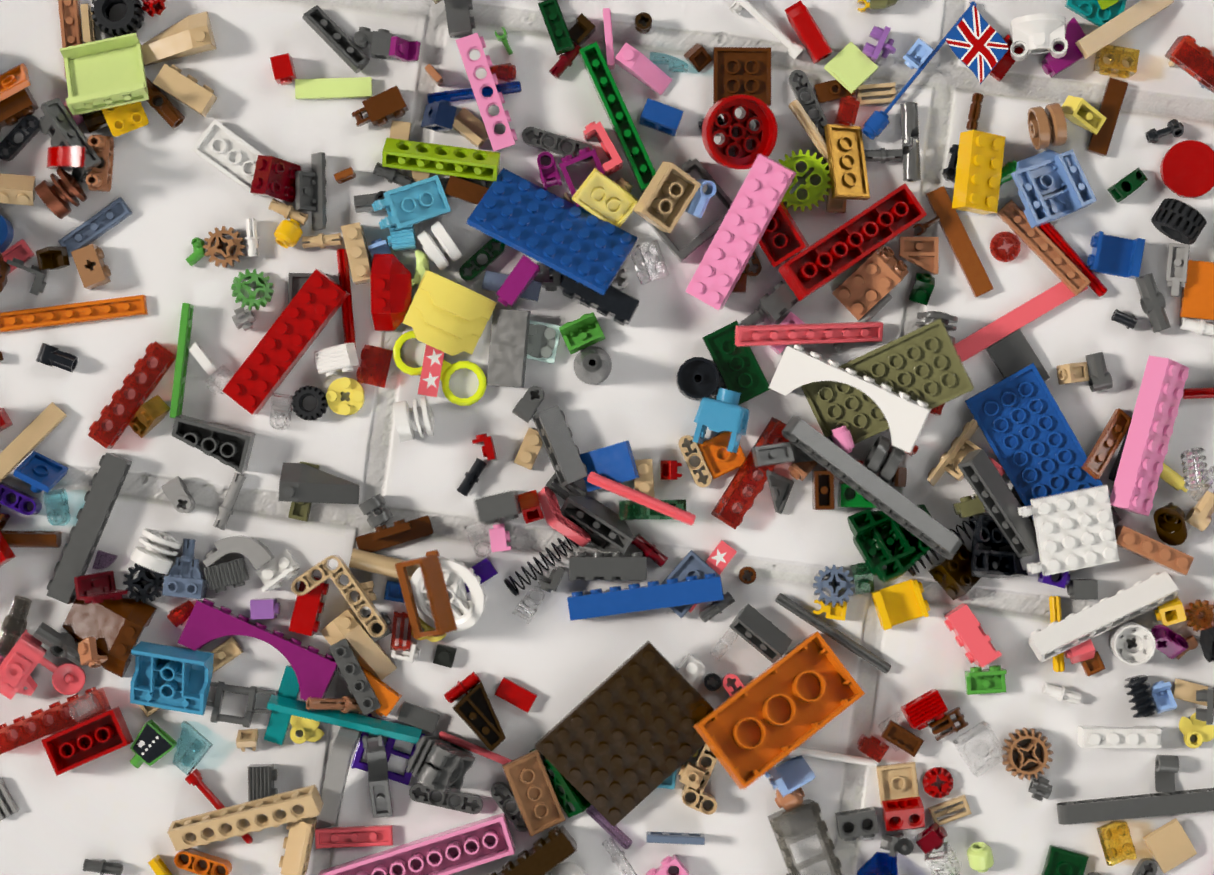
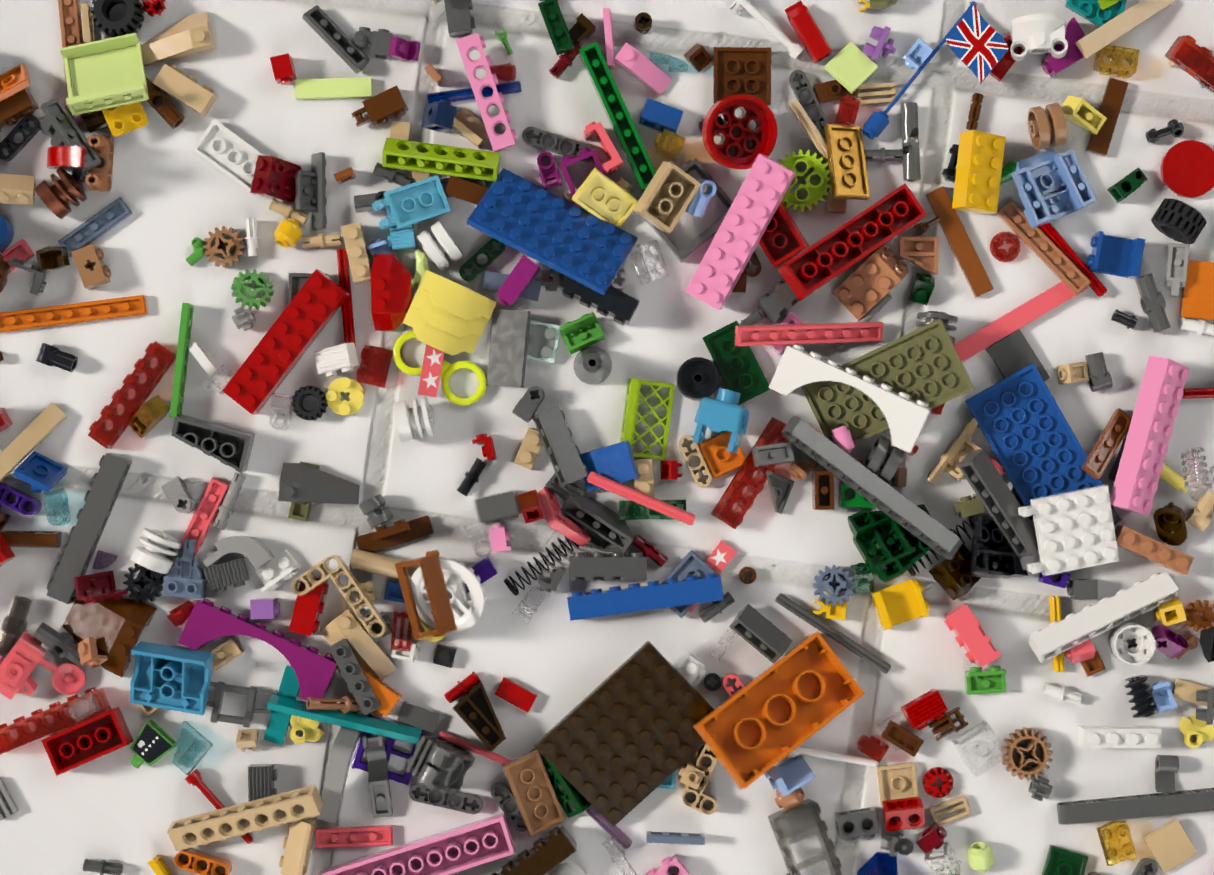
none -> coral tile [181,477,230,554]
none -> lime fence [620,378,675,460]
none -> clear yellow brick [654,129,686,162]

